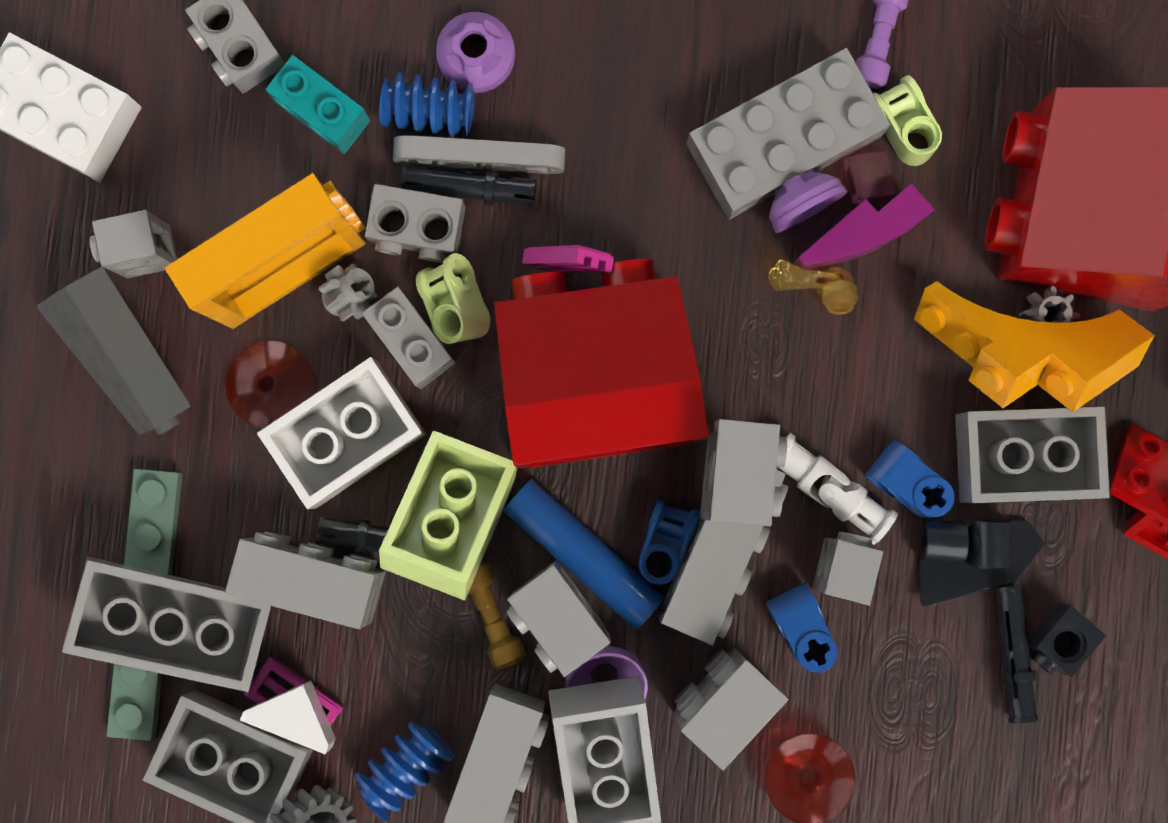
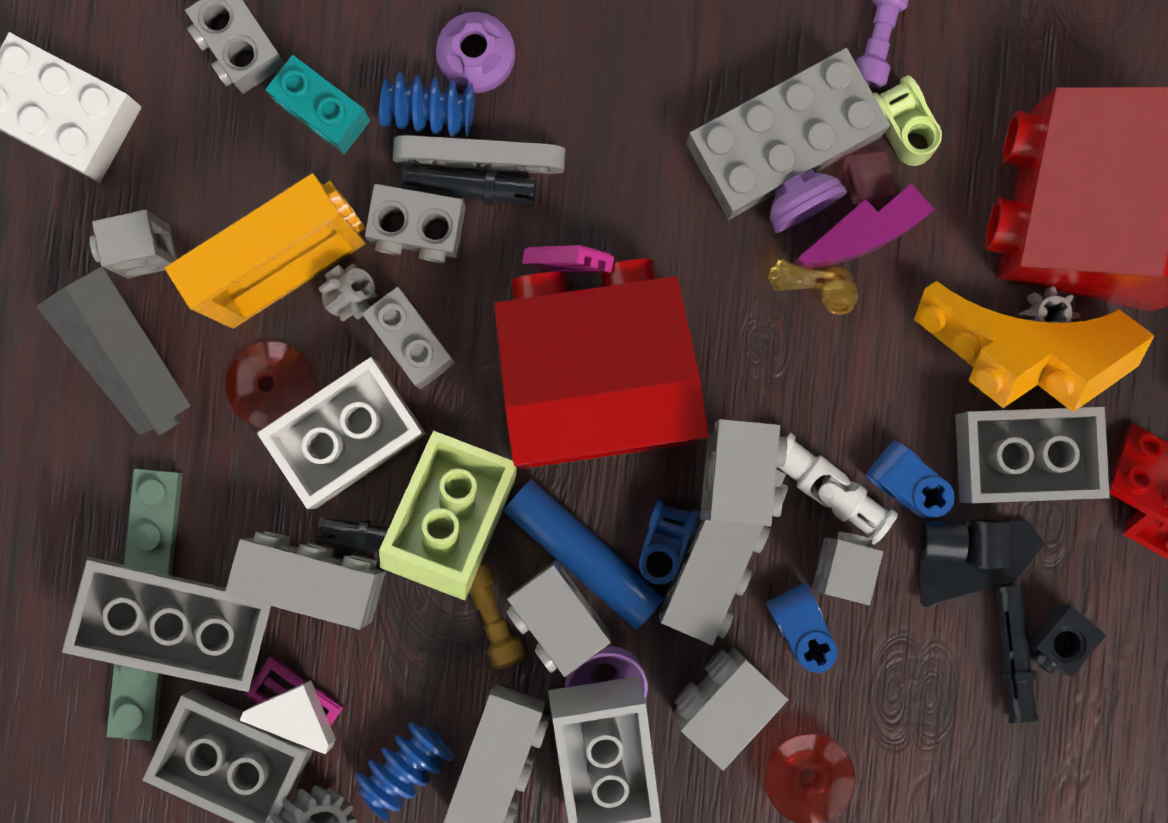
yellowish green piece [416,253,491,344] -> none

